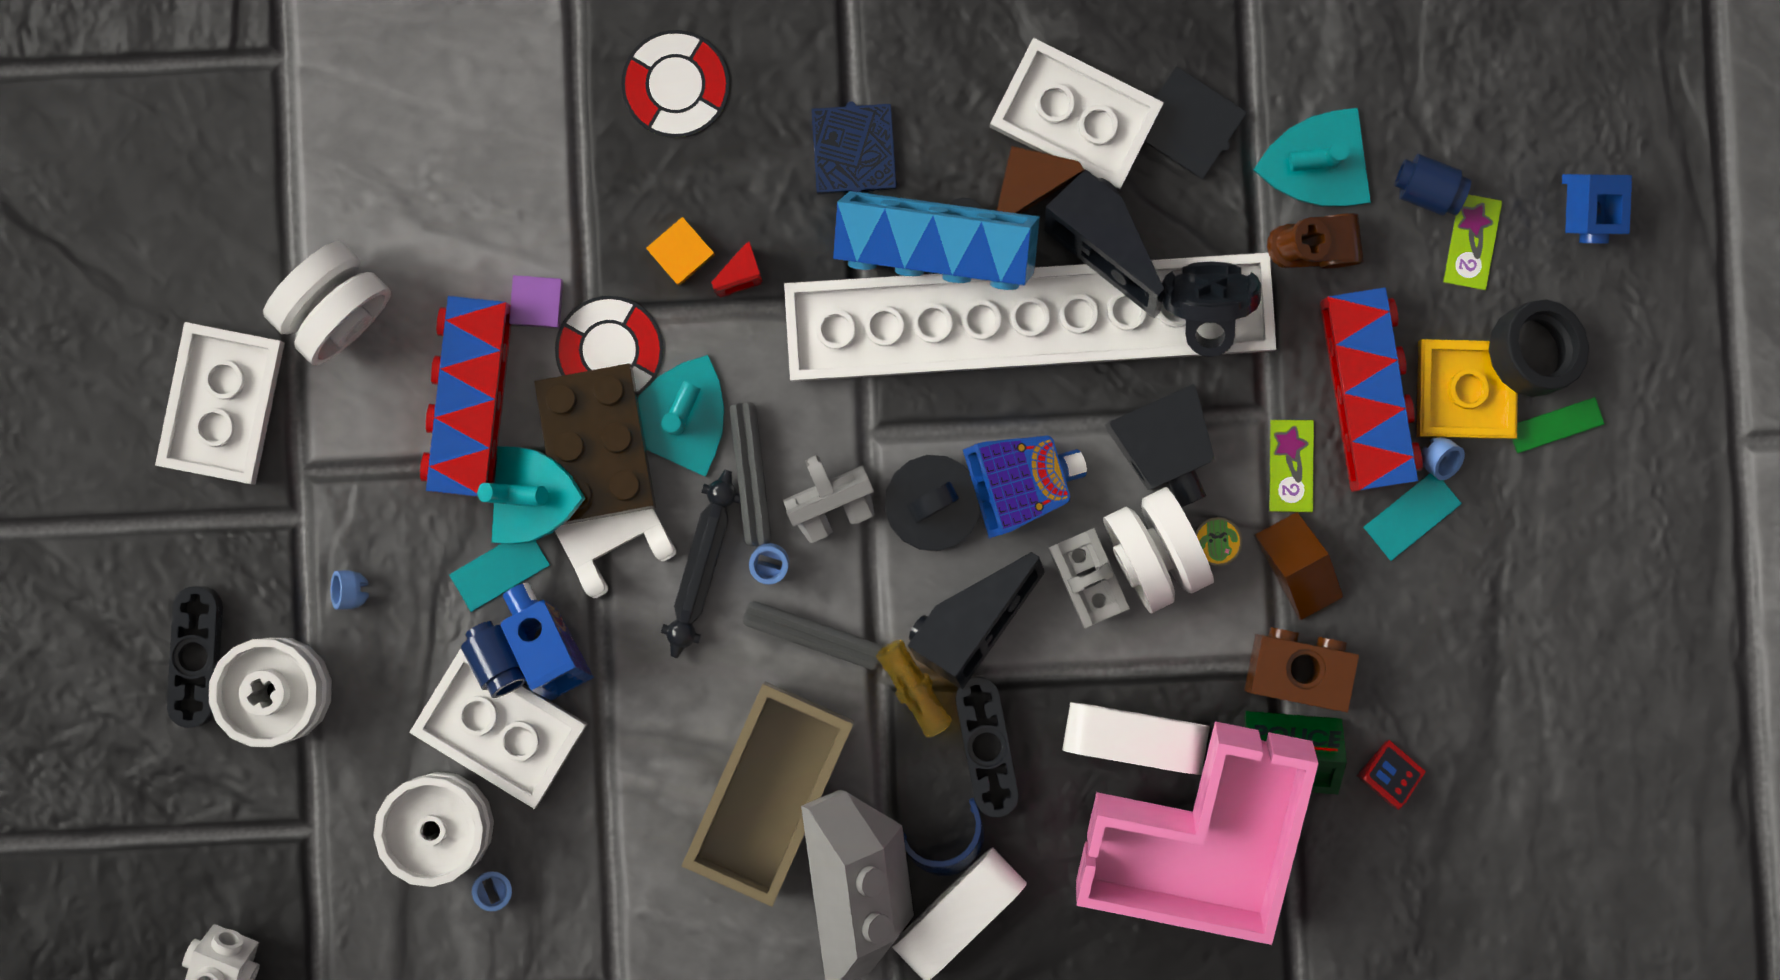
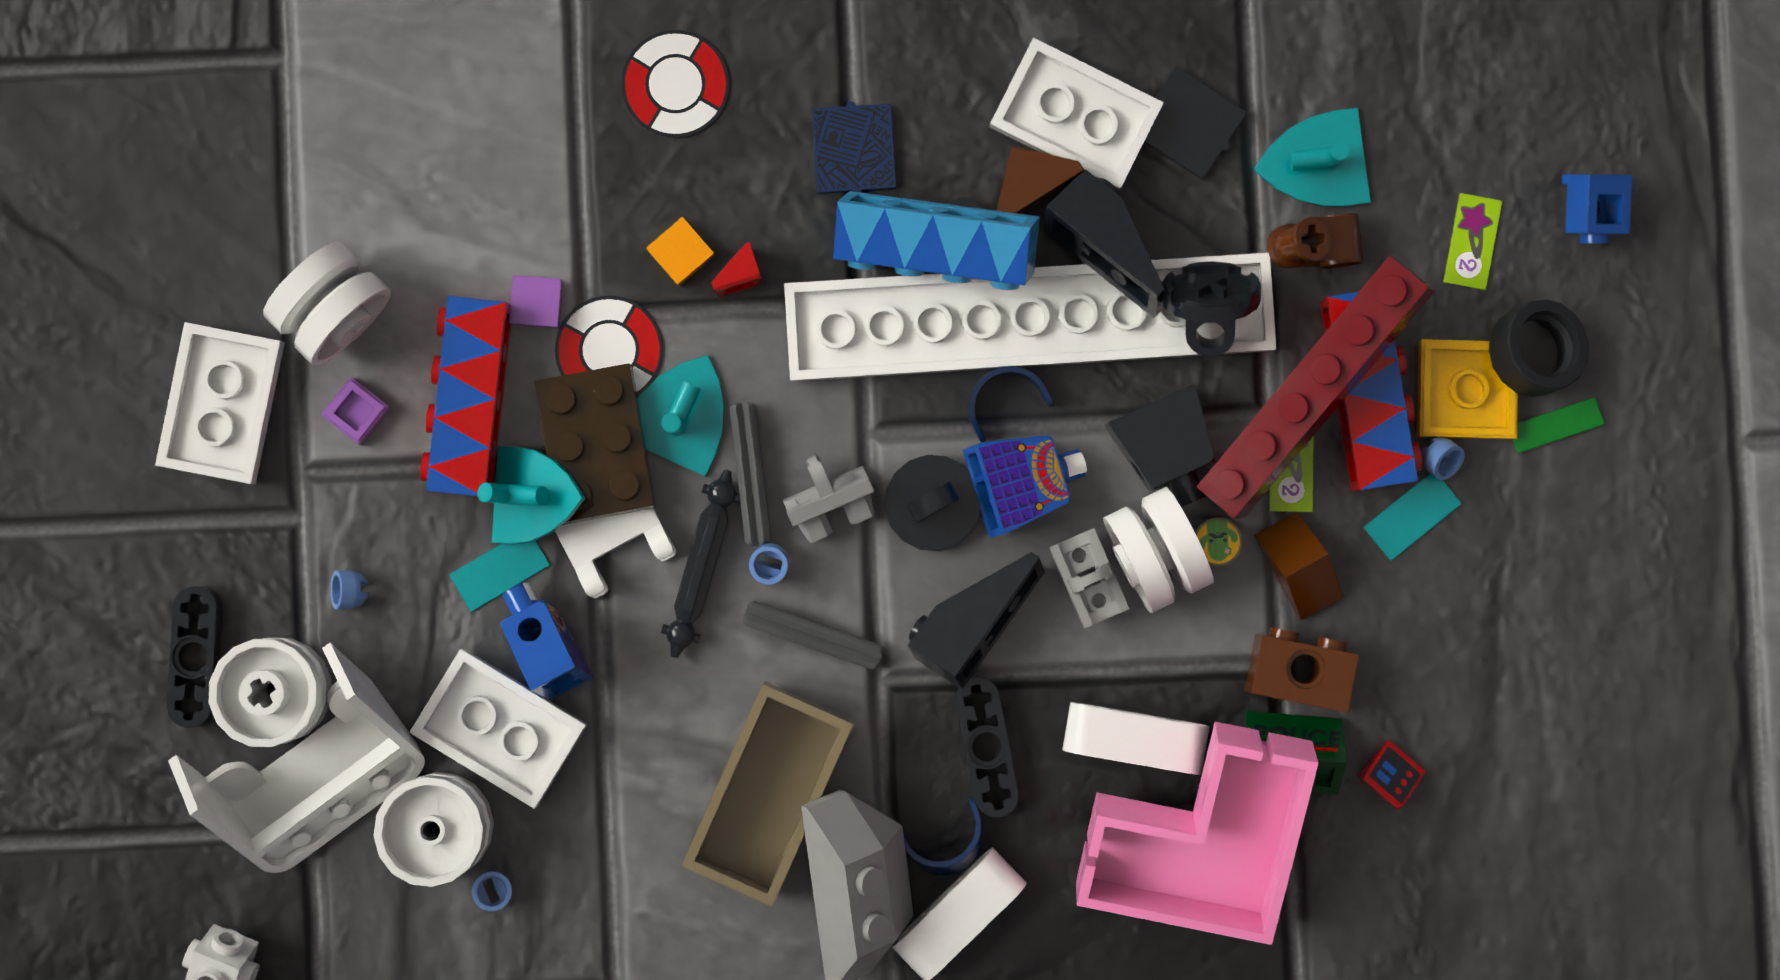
dark blue brick [461,621,526,698] -> none
clear yellow pin [876,639,952,737] -> none
dark blue brick [1394,154,1472,216] -> none
none -> white windscreen [168,643,425,873]
none -> medium lavender tile [321,377,392,445]
none -> dark blue helmet [968,366,1054,443]
none -> dark red brick [1196,255,1436,519]

